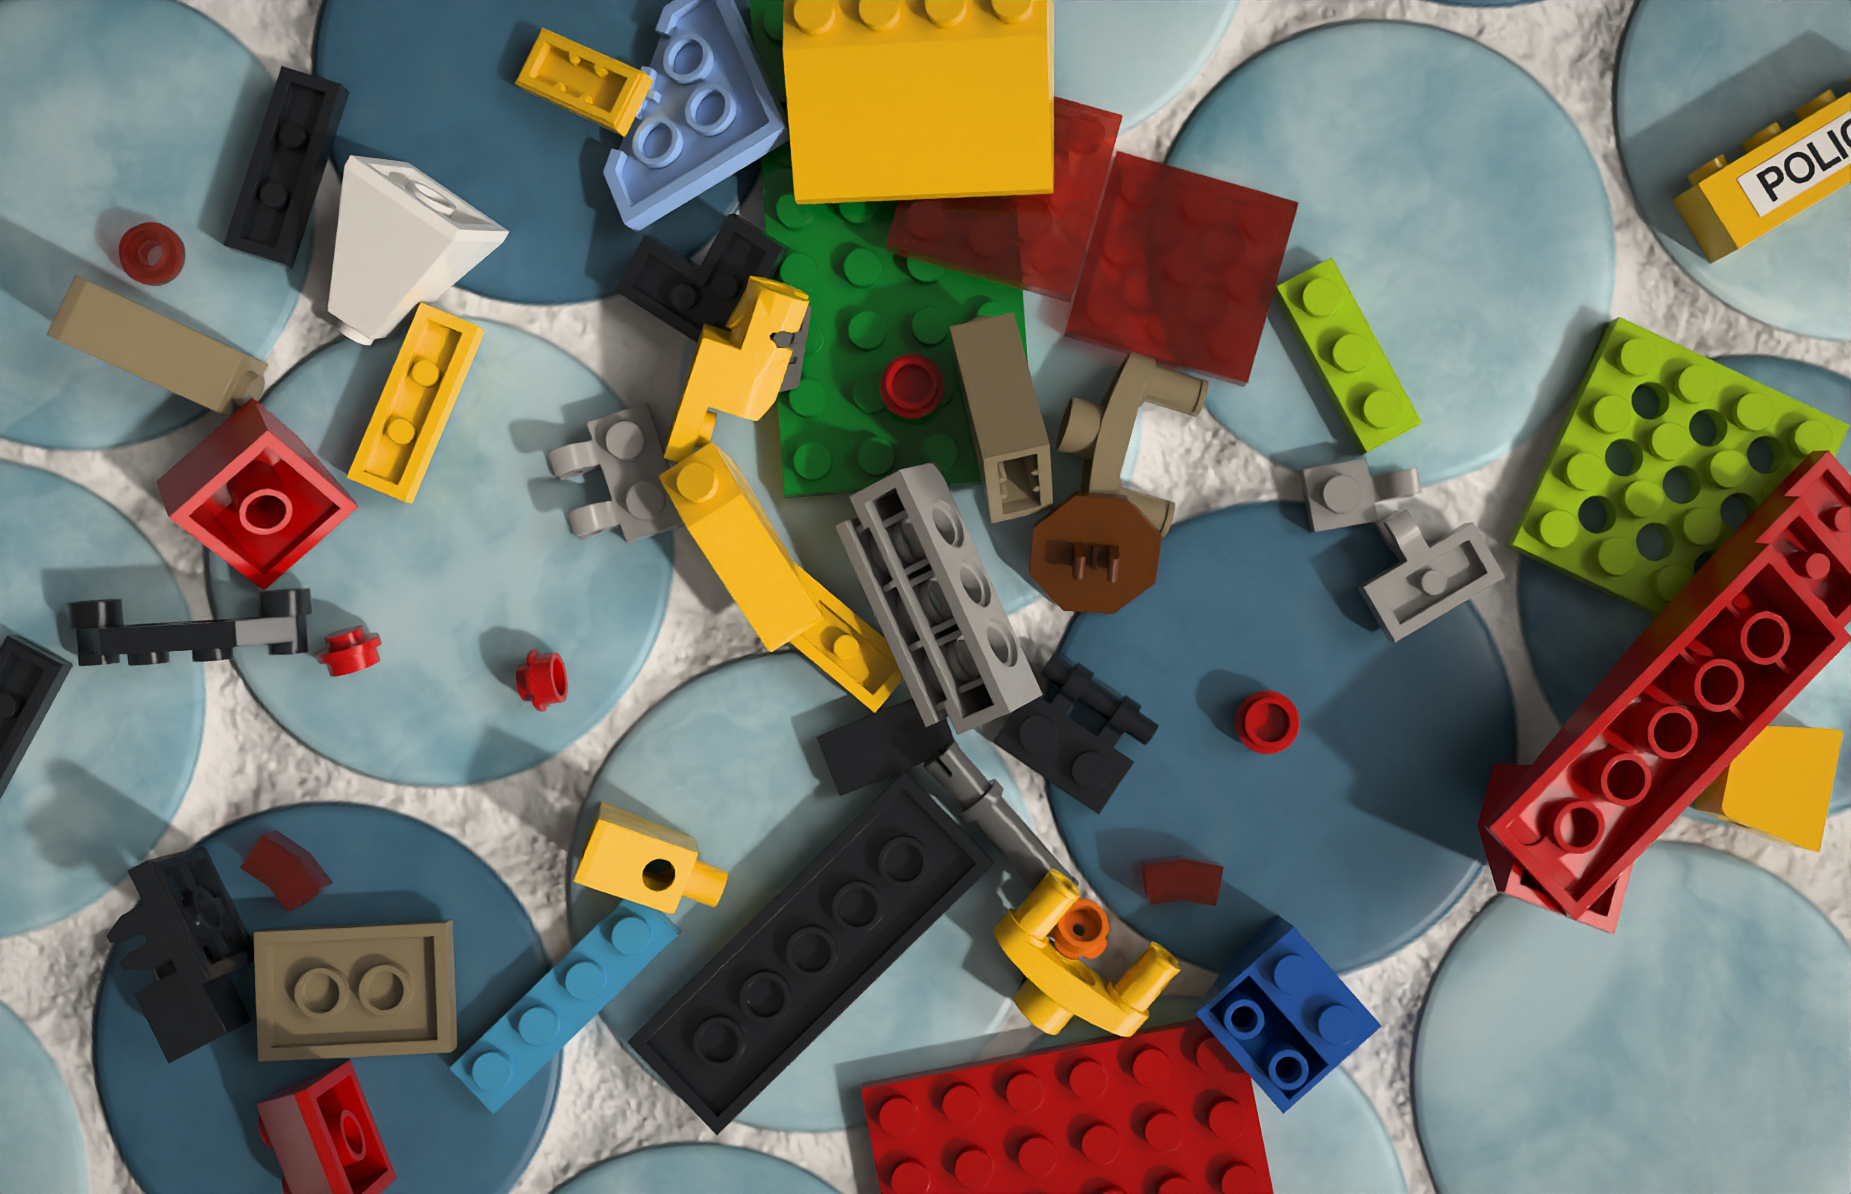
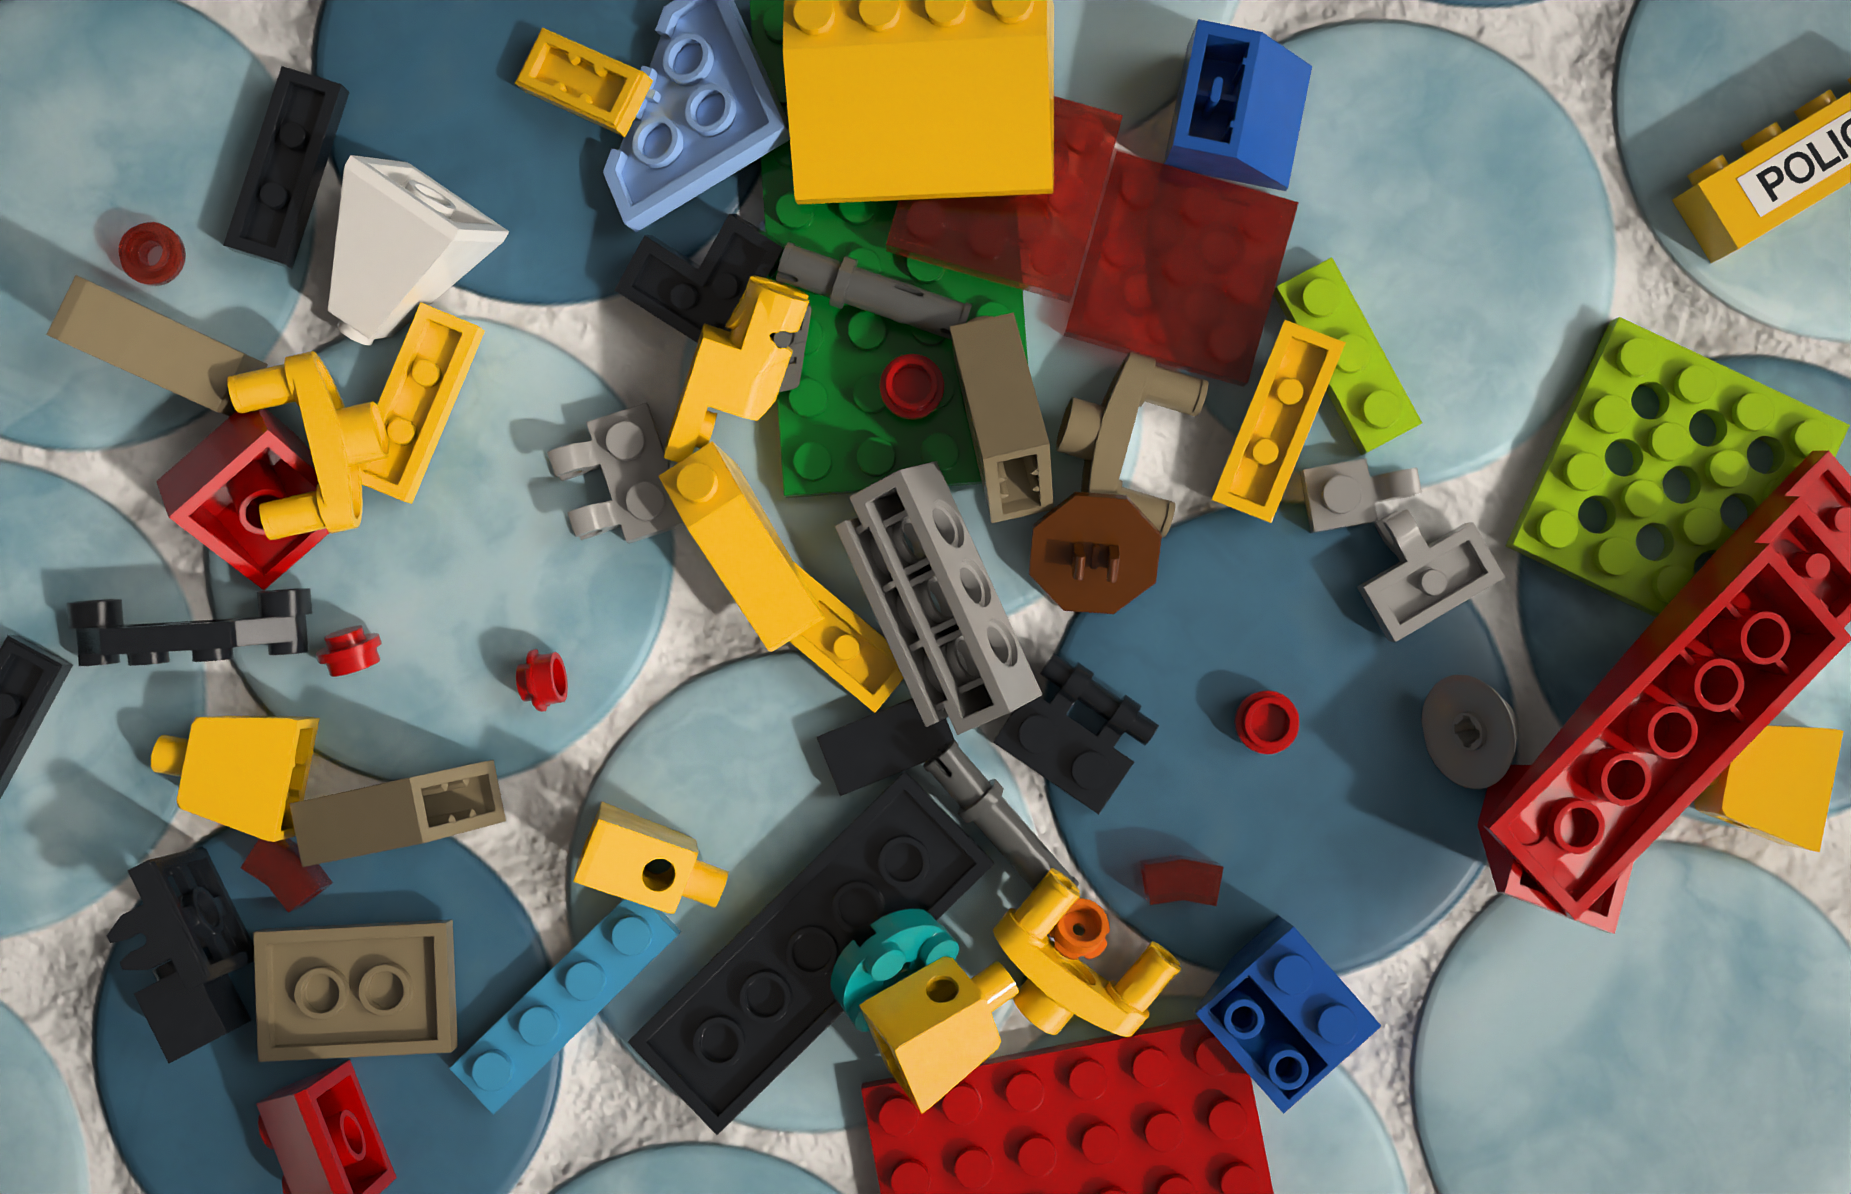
none -> yellow torso [151,716,320,842]
none -> yellow connector [227,351,390,540]
none -> dark tan slope [290,759,506,867]
none -> dark grey pin [776,241,972,340]
none -> teal plate [831,909,959,1032]
none -> yellow torso [859,957,1019,1114]
none -> blue slope [1163,19,1312,191]
none -> yellow plate [1211,320,1346,523]
none -> light grey piece [1421,675,1519,789]

